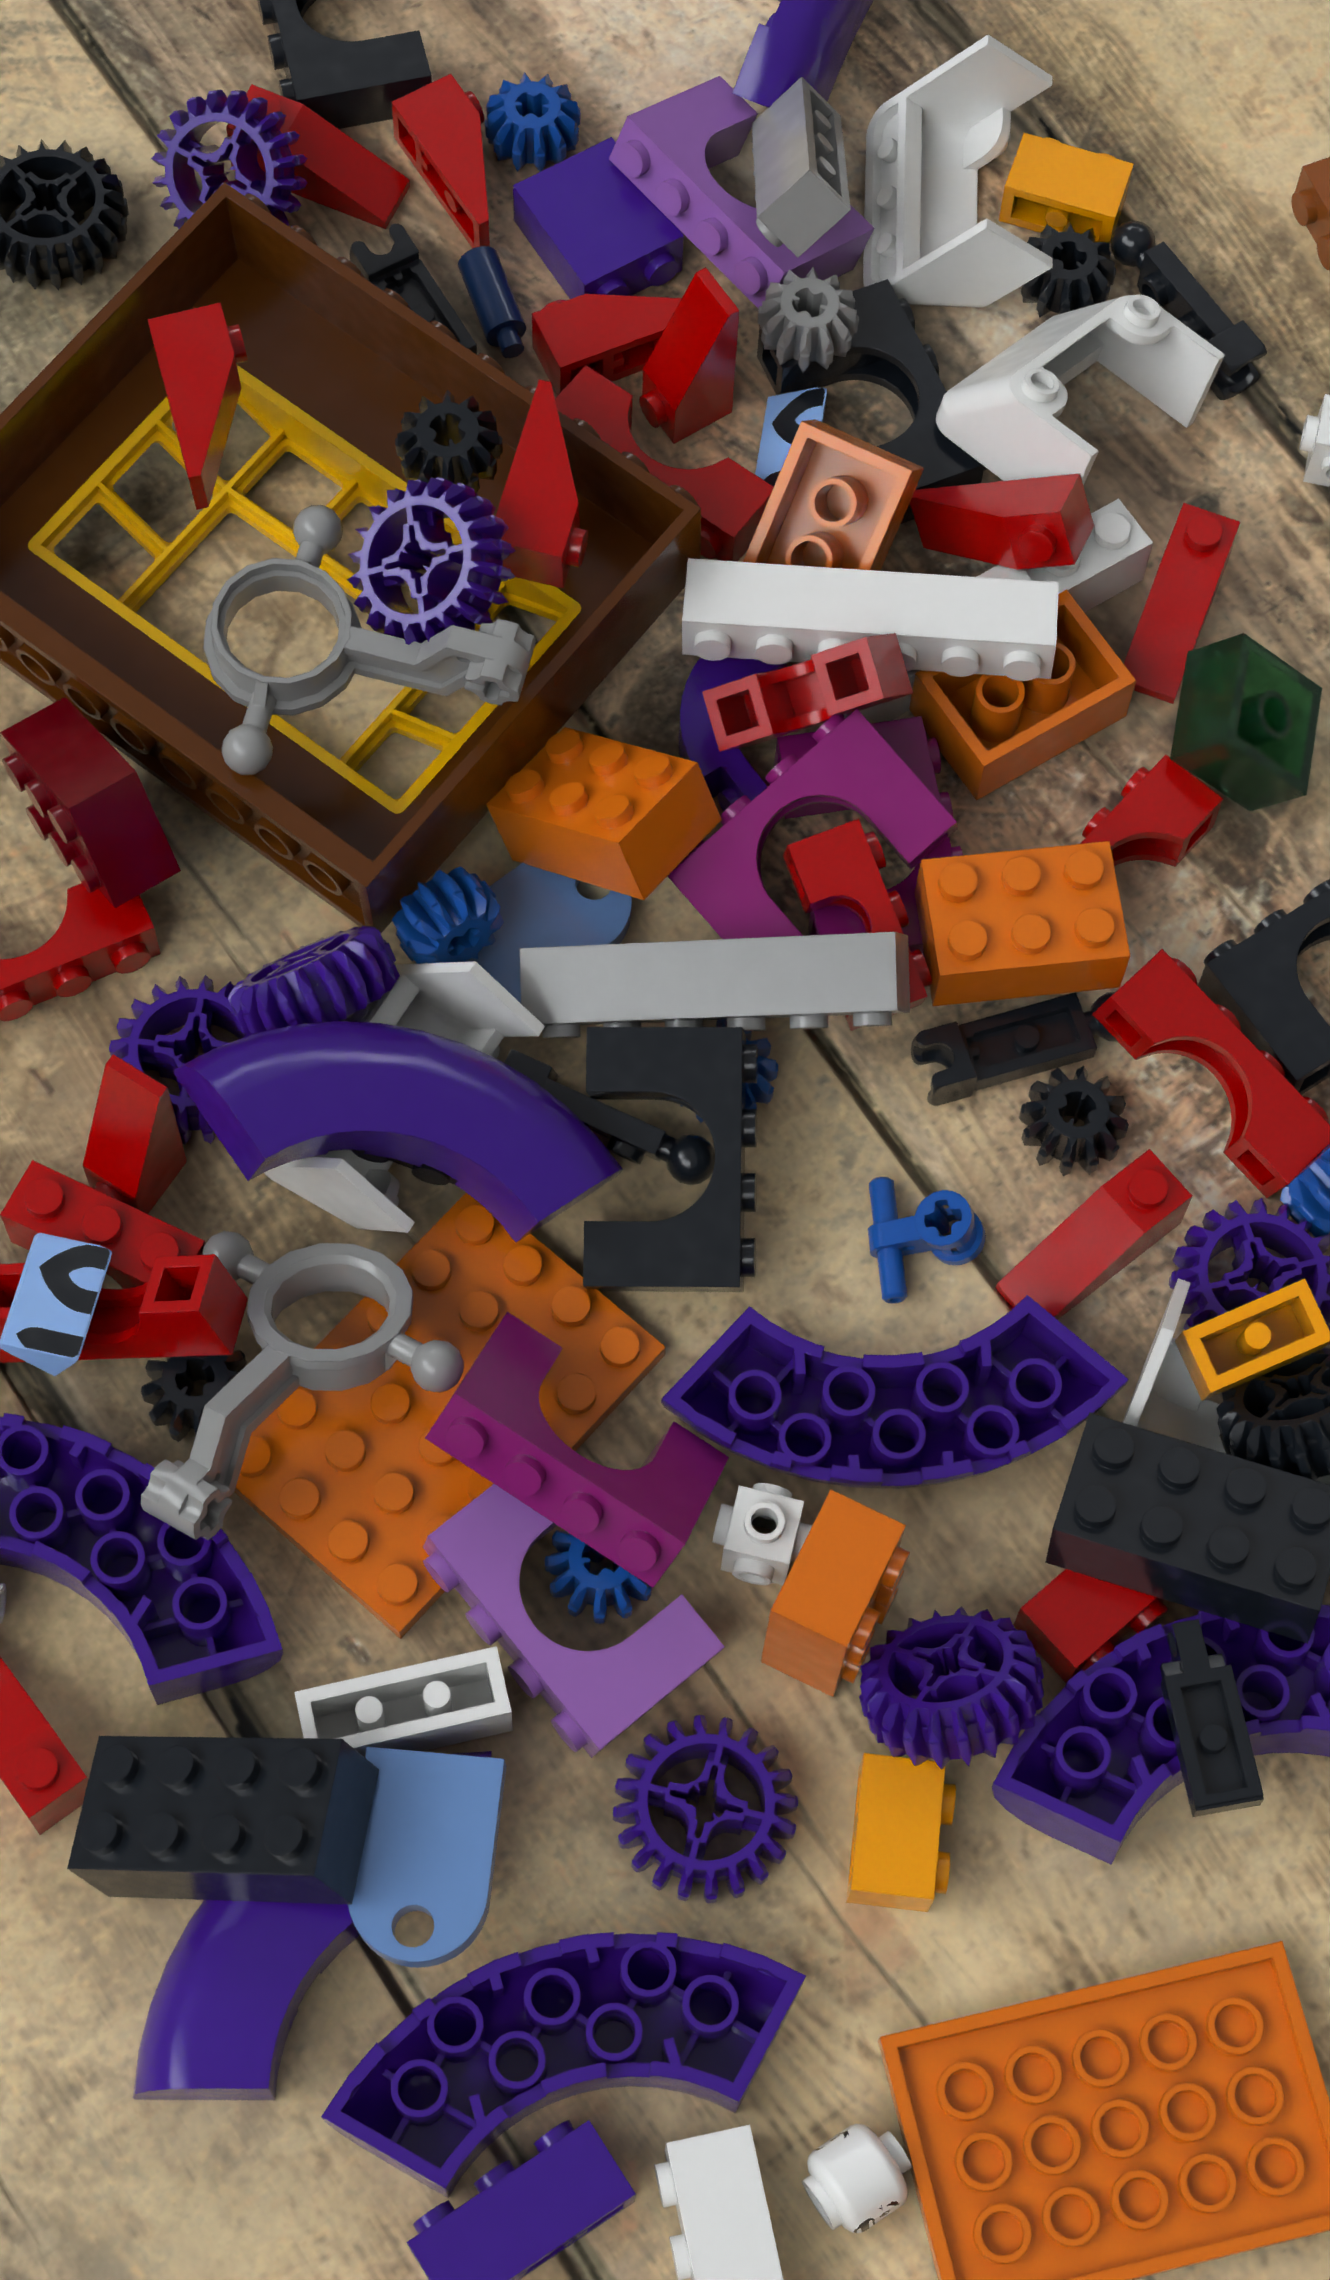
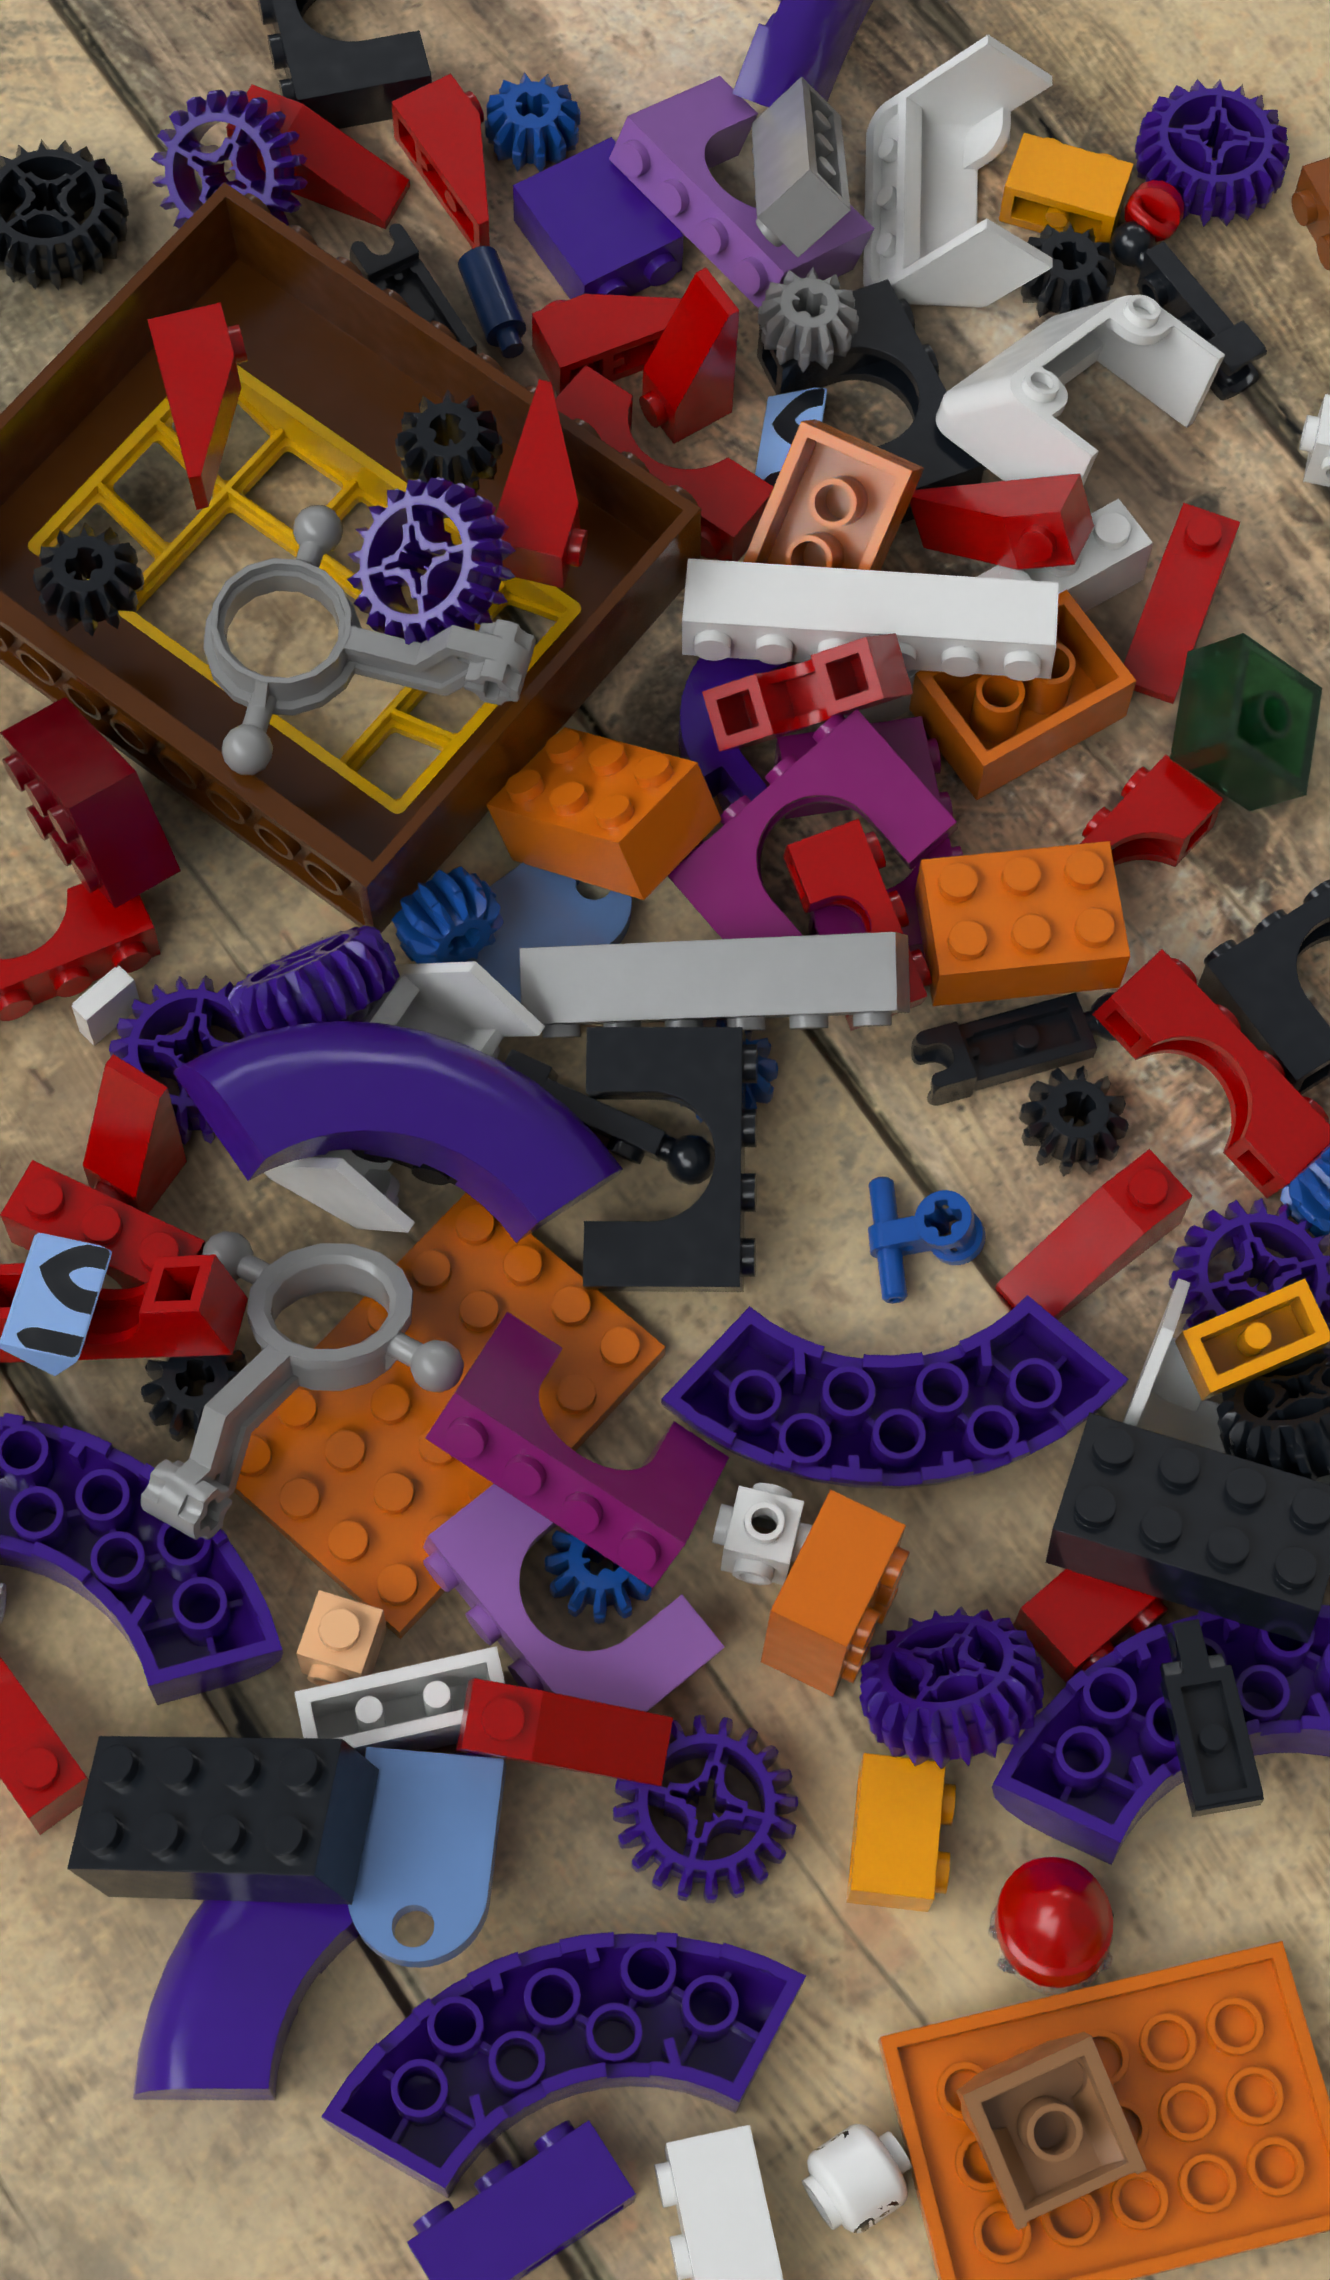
none -> black gear [33,522,144,637]
none -> white tile [72,966,139,1046]
none -> light nougat brick [296,1590,387,1686]
none -> red slope [456,1678,673,1787]
none -> medium nougat slope [956,2032,1147,2230]
none -> red hair [988,1857,1114,1996]
none -> red tile [1124,180,1184,242]
none -> dark purple gear [1134,79,1290,227]

